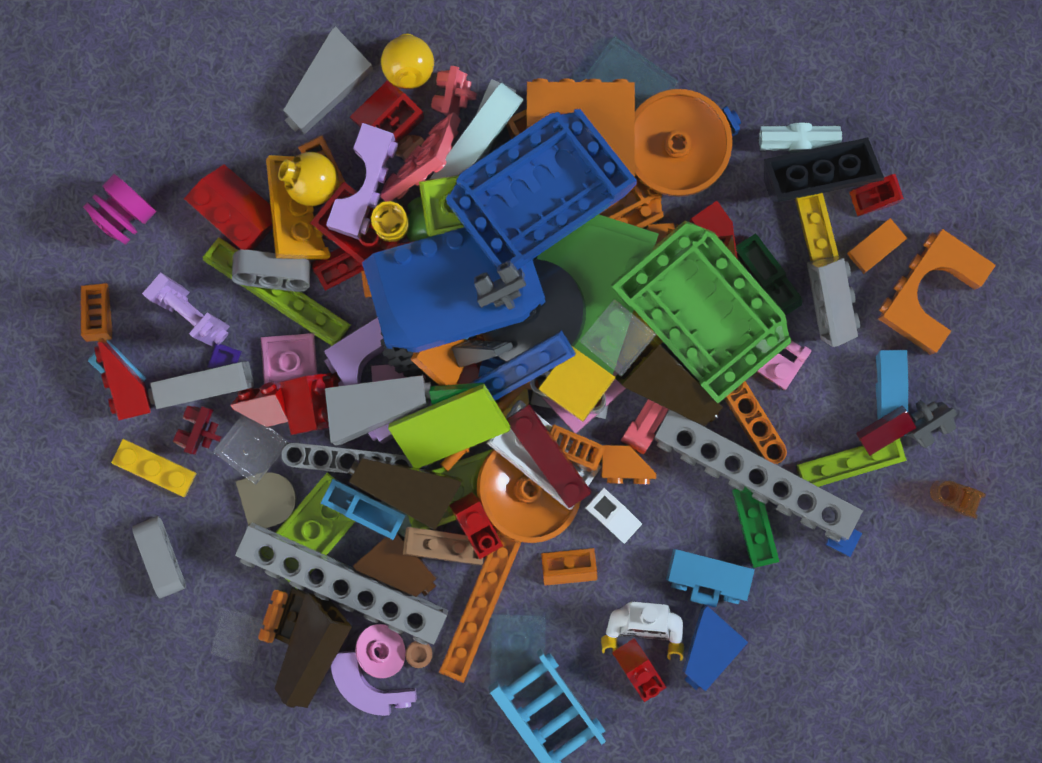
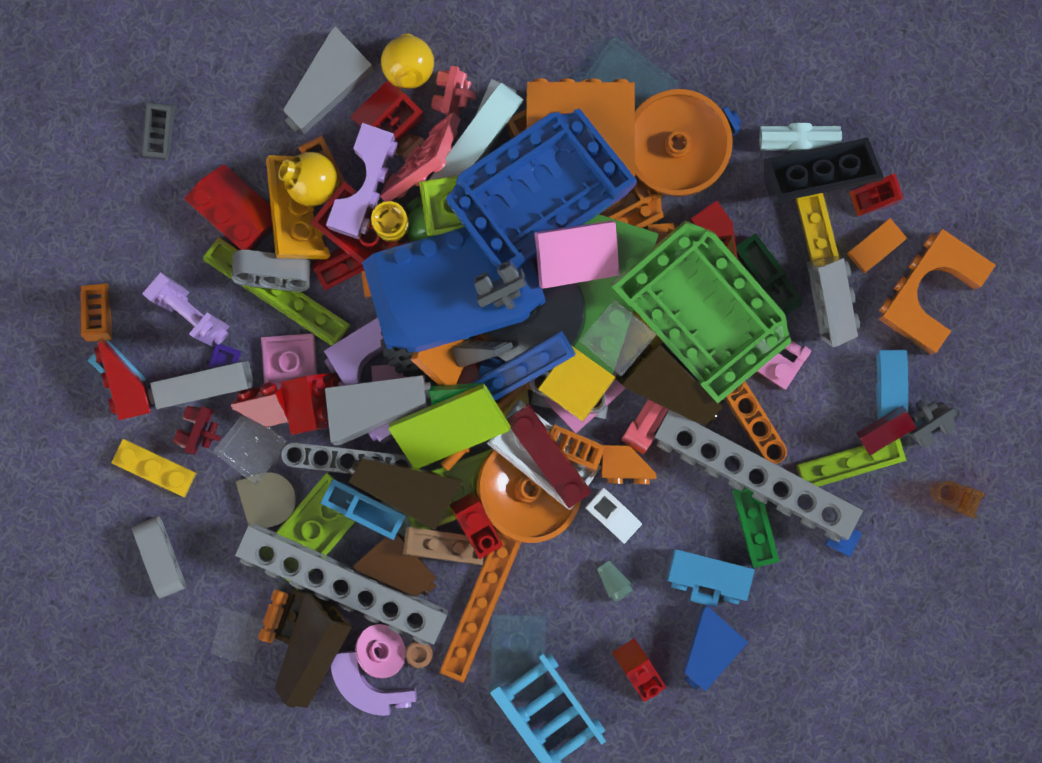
dark pink wheel [83,173,157,245] -> none
orange slope [541,548,597,585] -> none
white torso [601,602,684,661] -> none
none -> dark grey slope [142,102,176,159]
none -> bright pink tile [535,220,620,288]
none -> sand green cone [597,561,633,603]

